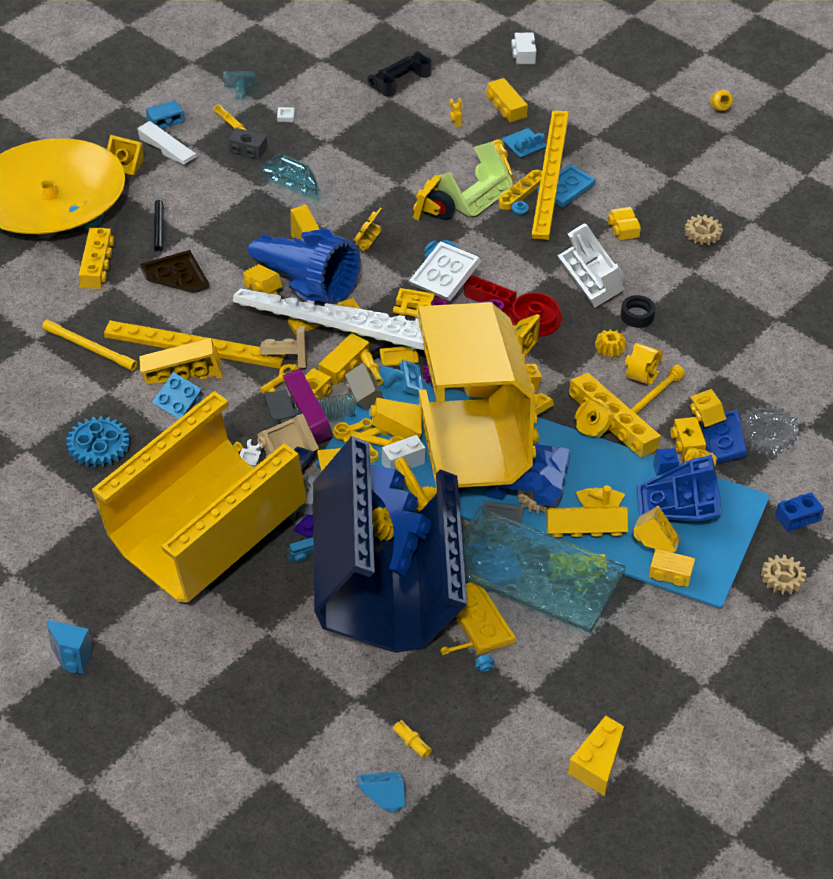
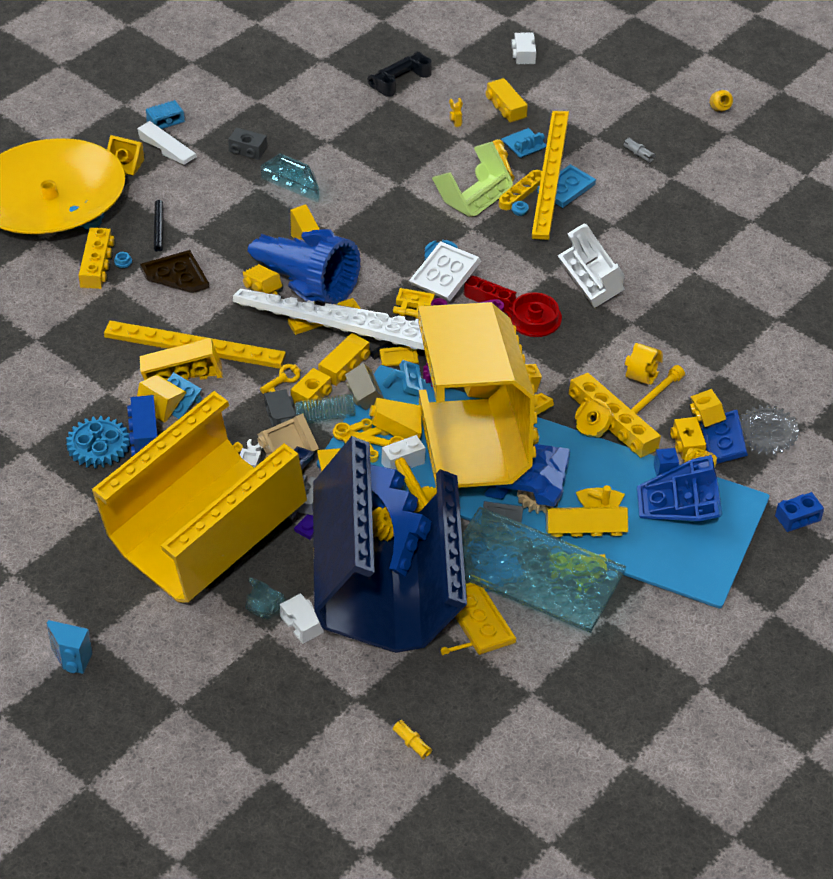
yellow piece [42,319,138,371] -> none
yellow piece [213,104,246,130] -> none
clear light blue tile [223,71,257,99] -> none
tan bracket [260,326,307,368] -> none
white tile [277,107,294,122] -> none
magenta beam [283,368,333,444] -> none
dark azure plate [287,537,314,563] -> none
yellow hinge [354,207,382,251] -> none
dark azure slope [356,771,405,812] -> none
yellow pin [361,352,383,386] -> none
plate [413,175,455,220] -> none
dark azure plate [475,654,495,672] -> none
yellow slope [516,314,540,357] -> none
yellow wedge [568,716,624,796] -> none
yellow gear [595,329,626,359] -> none
yellow brick [607,207,640,240] -> none
black tyre [620,295,656,328] -> none
yellow slope [633,505,680,553] -> none
yellow brick [649,549,695,587] -> none
tan gear [684,215,723,245] -> none
tan gear [761,555,806,595] -> none
none -> dark azure plate [114,252,132,268]
none -> blue brick [127,395,158,456]
none -> yellow slope [137,375,187,423]
none -> clear light blue helmet [245,577,285,619]
none -> white brick [280,593,323,644]
none -> light grey pin [624,138,655,163]

